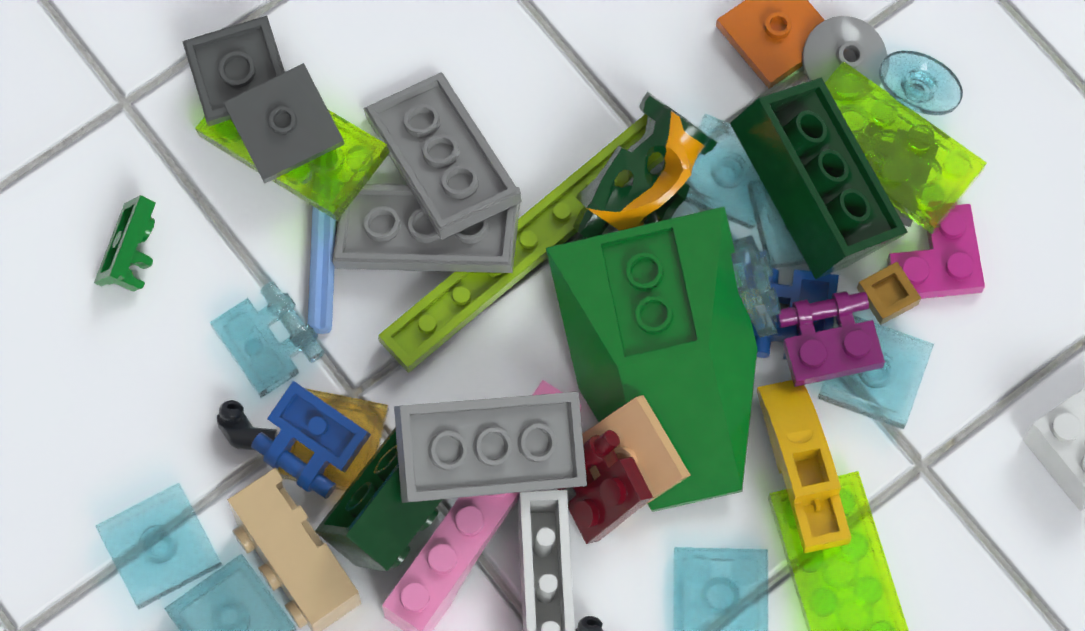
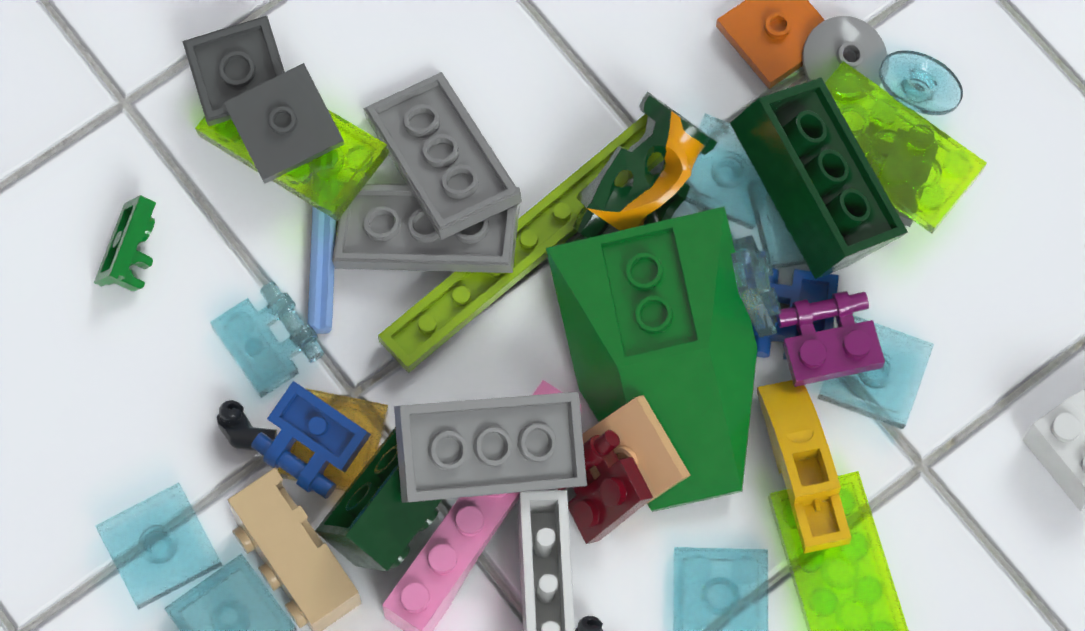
pearl gold tile [857,262,921,325] -> none
dark pink plate [887,204,985,299] -> none

